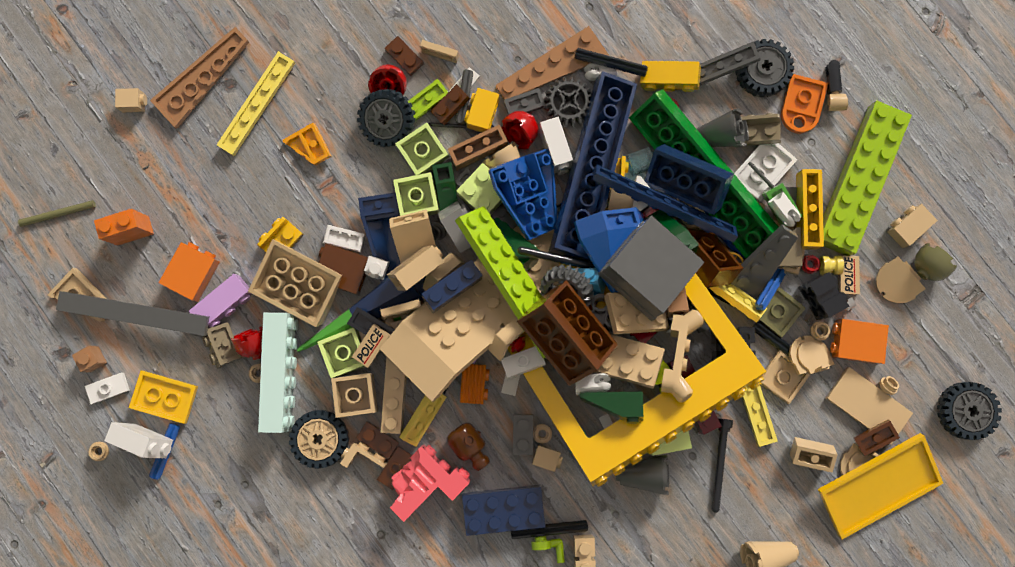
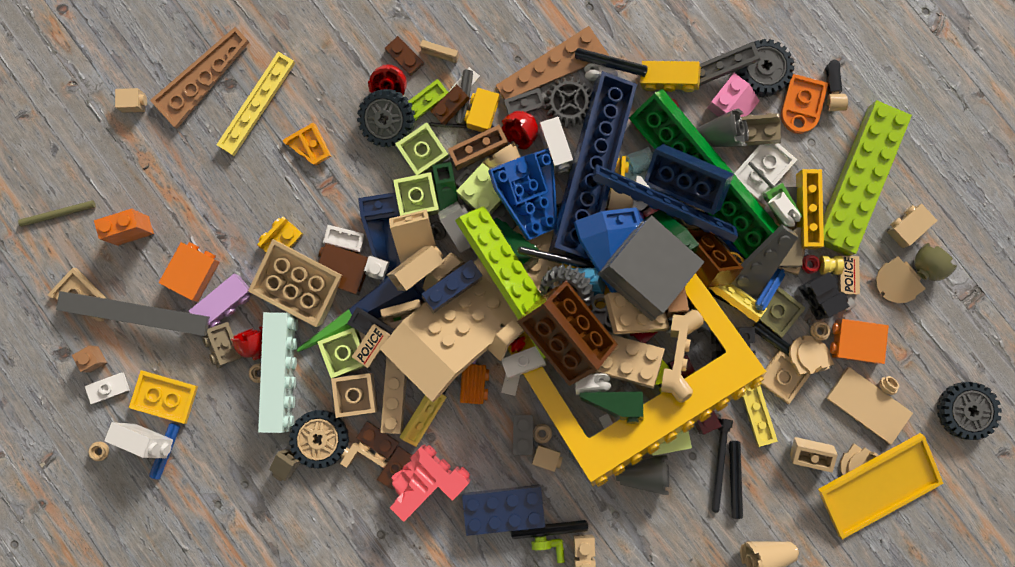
reddish brown piece [447,422,490,471] -> none
reddish brown plate [853,419,900,456] -> none
none -> dark tan slope [269,449,301,481]
none -> bright pink slope [707,73,760,117]
none -> black axle [729,440,743,519]

